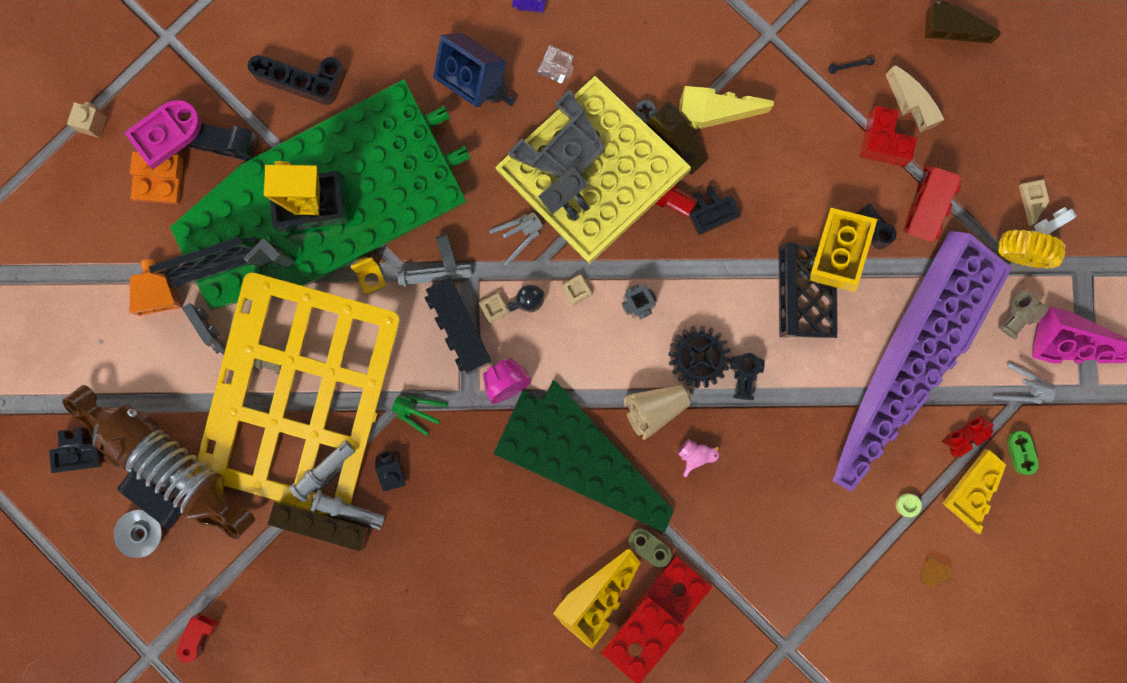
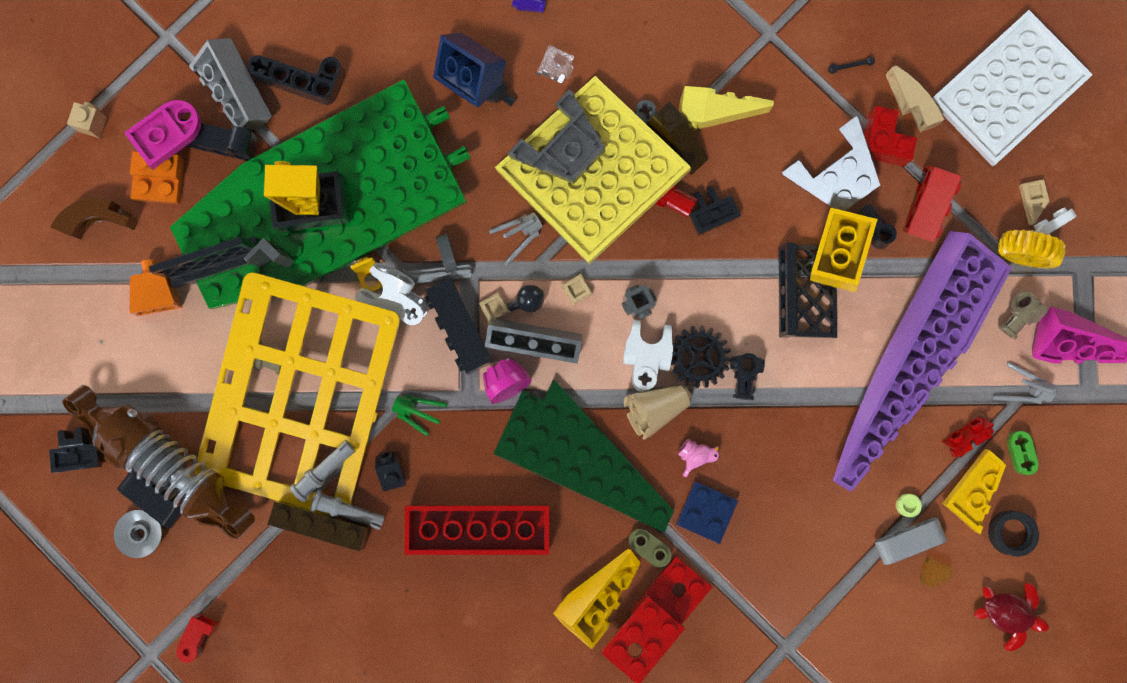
dark grey hinge [182,302,226,355] -> none
black hinge [538,166,590,220] -> none
dark brown slope [925,1,1001,44] -> none
none -> reddish brown arch [50,198,138,240]
none -> light grey wedge [189,38,272,130]
none -> white piece [355,262,428,325]
none -> red brick [404,505,550,555]
none -> dark grey brick [485,318,582,364]
none -> white piece [623,320,673,392]
none -> dark blue plate [676,481,738,544]
none -> wing [782,115,880,211]
none -> light grey beam [874,517,947,565]
none -> white plate [932,10,1093,166]
none -> animal [974,583,1049,651]
none -> black tyre [988,510,1039,557]

